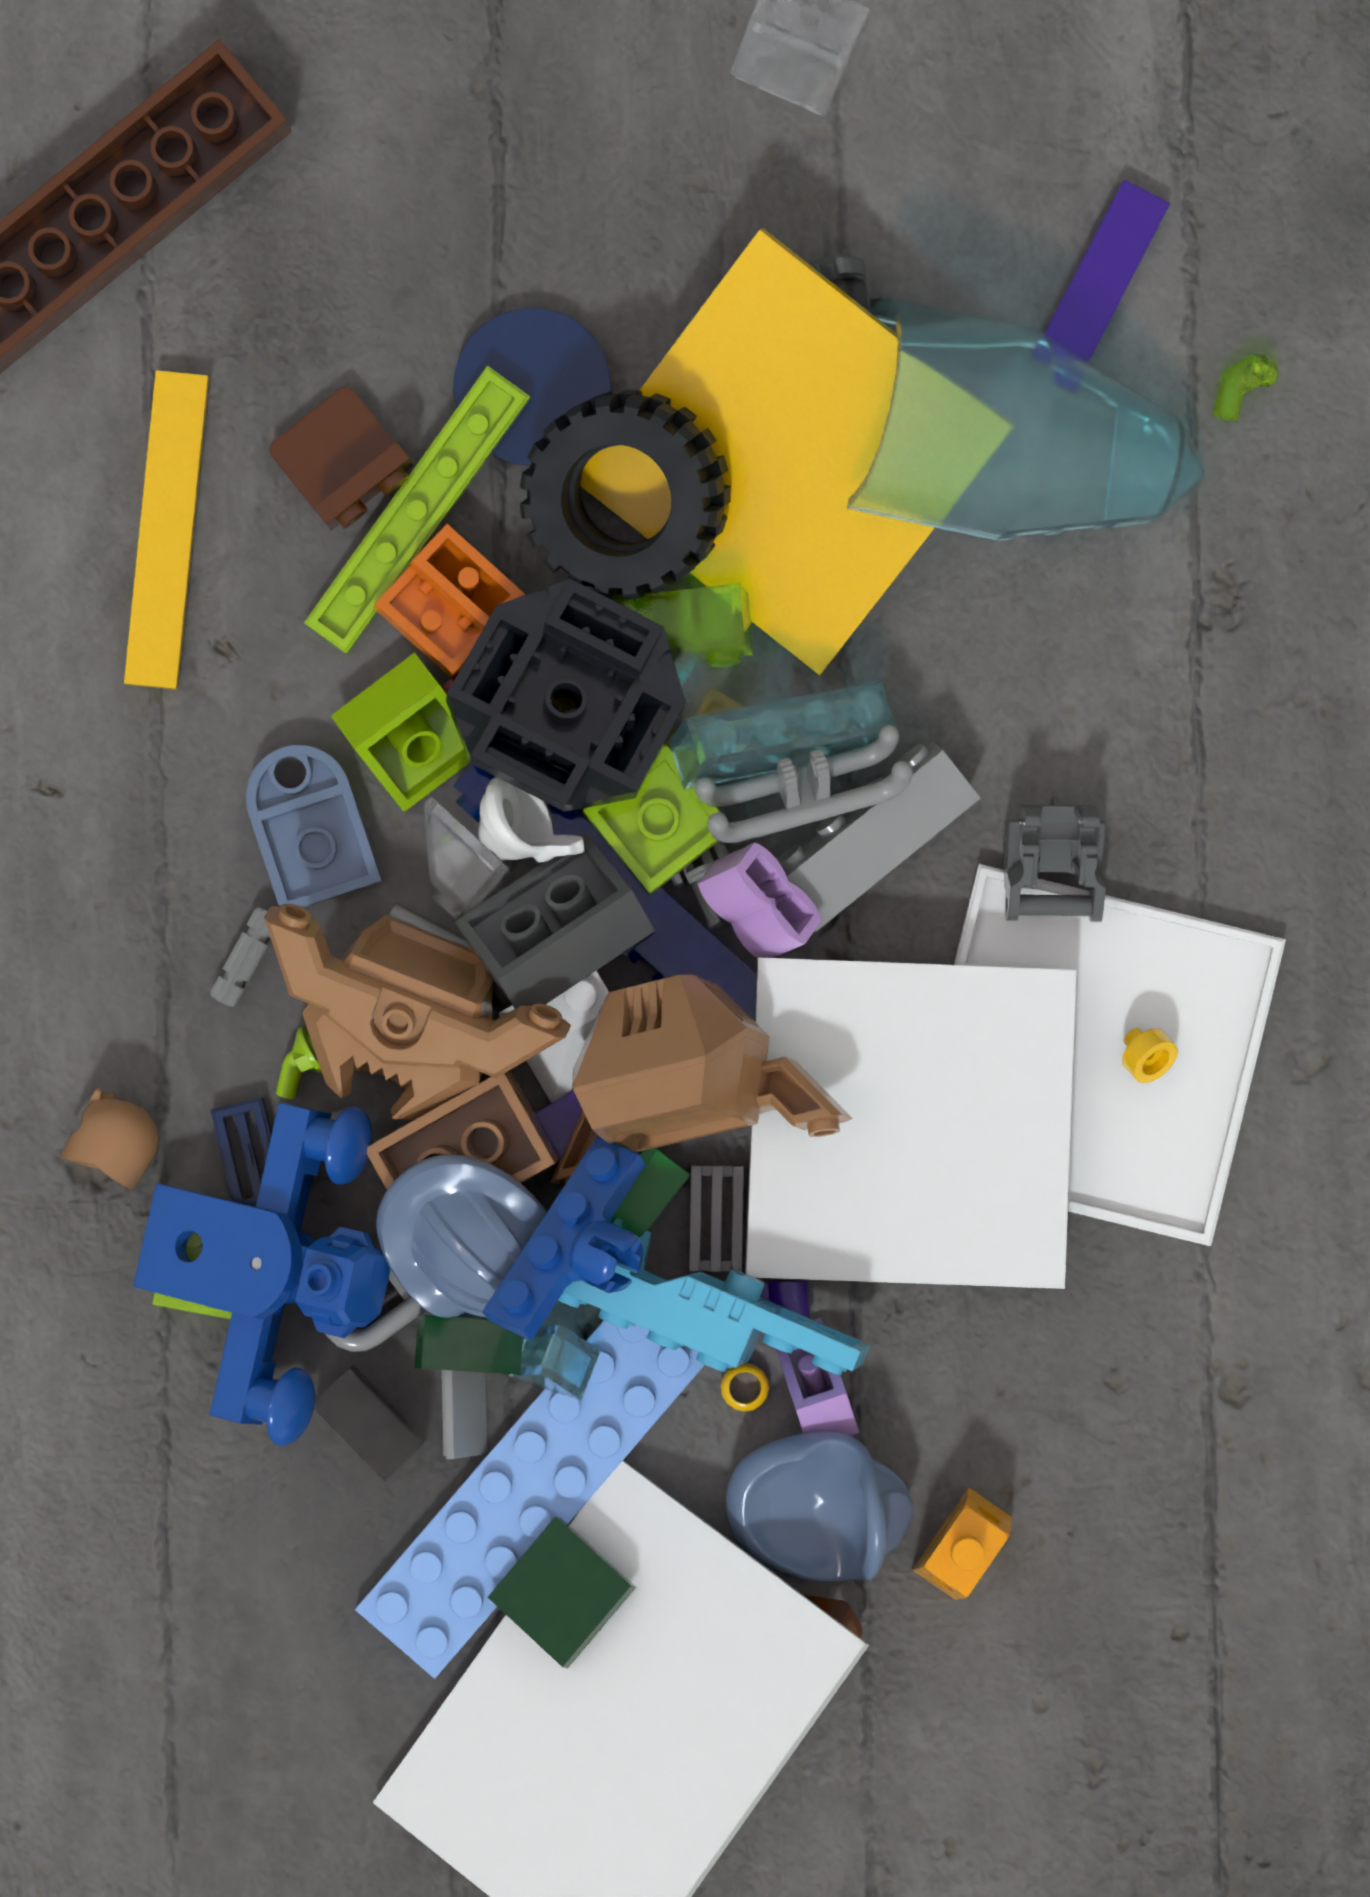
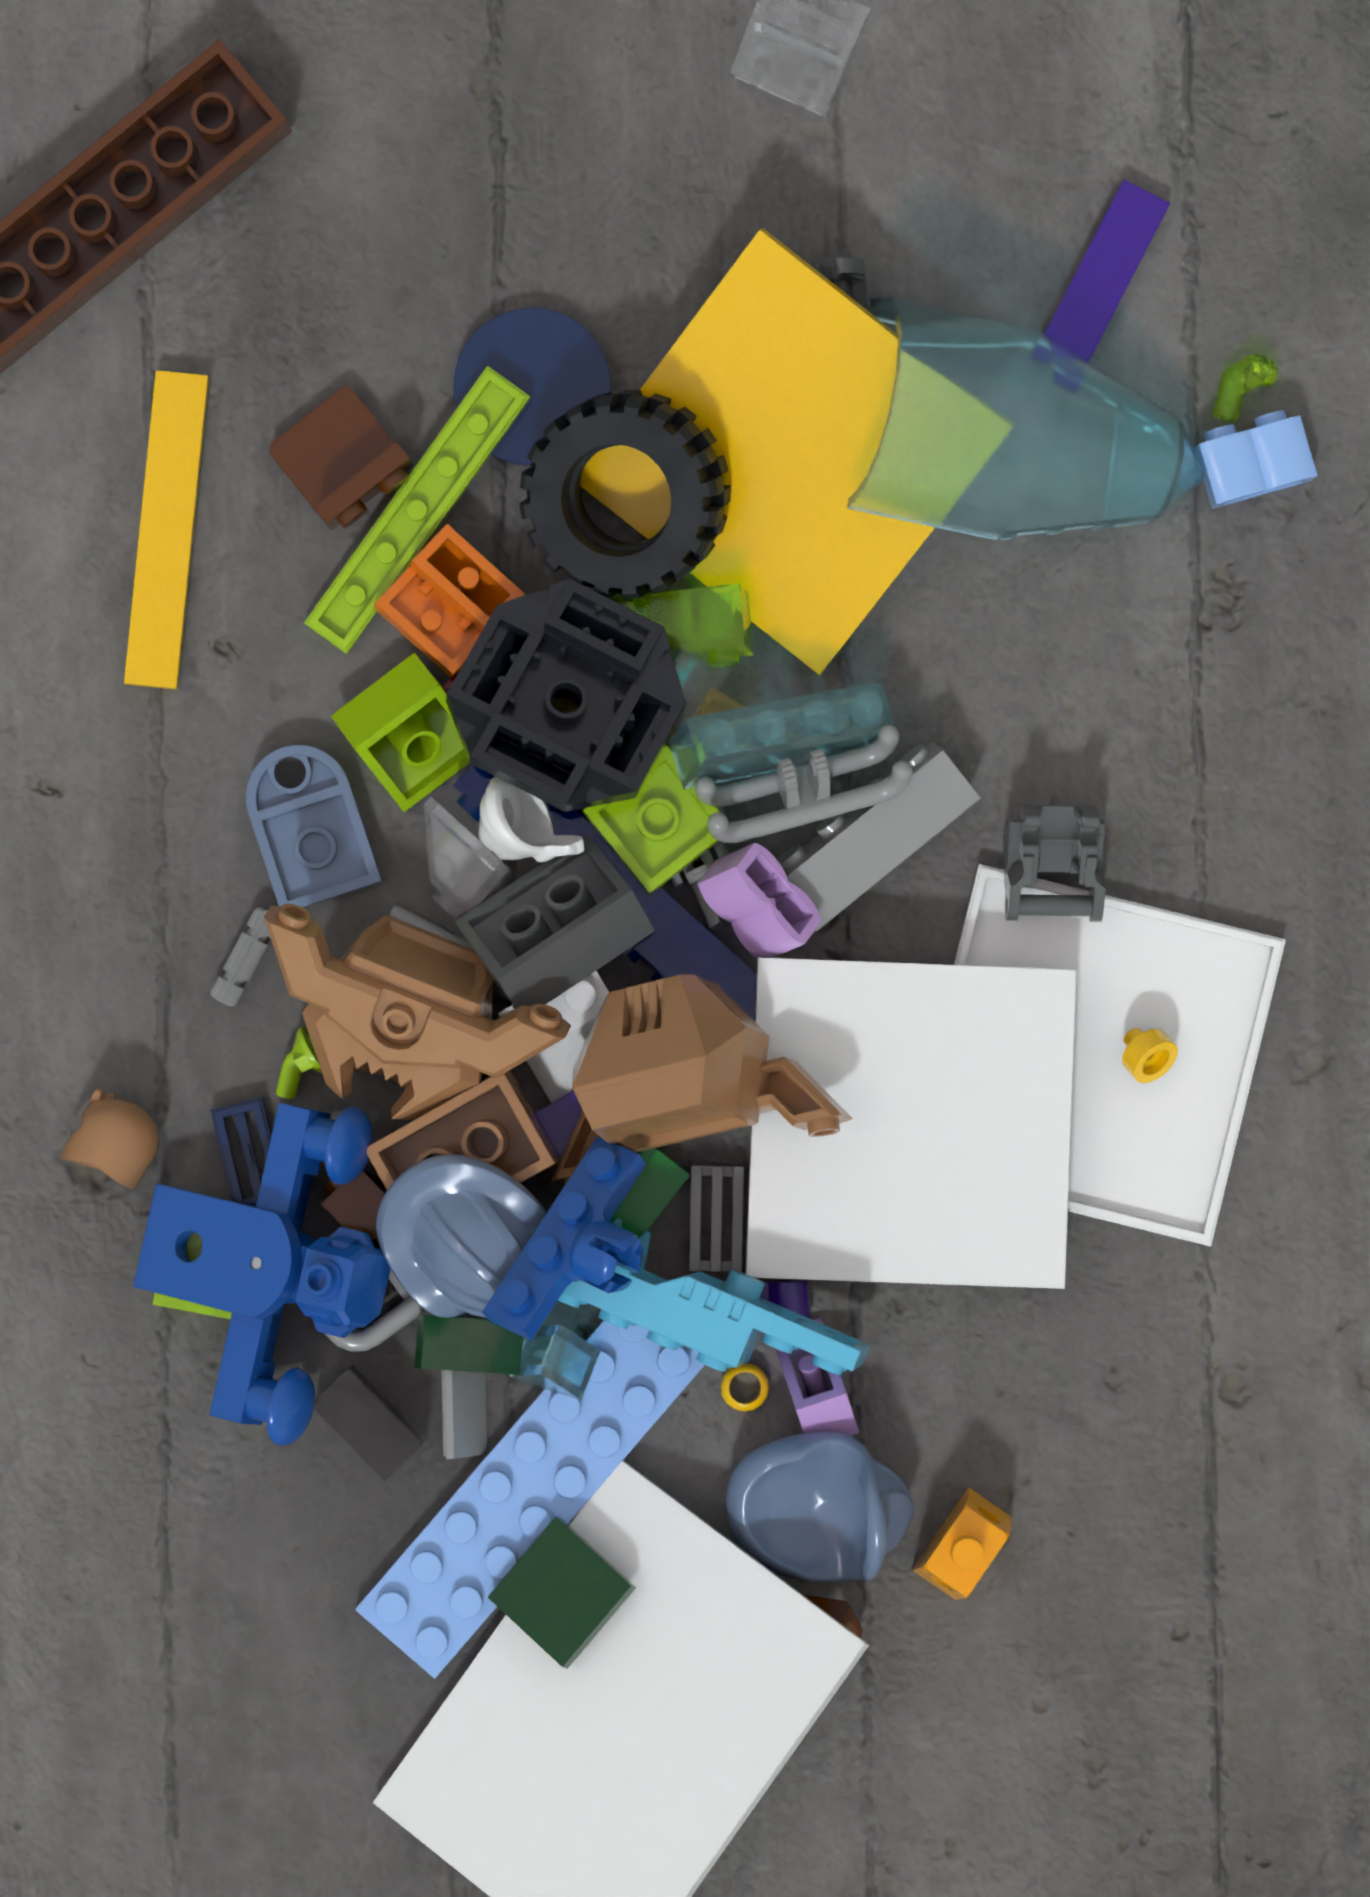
none -> reddish brown brick [321,1168,387,1244]
none -> light blue brick [1194,410,1318,509]

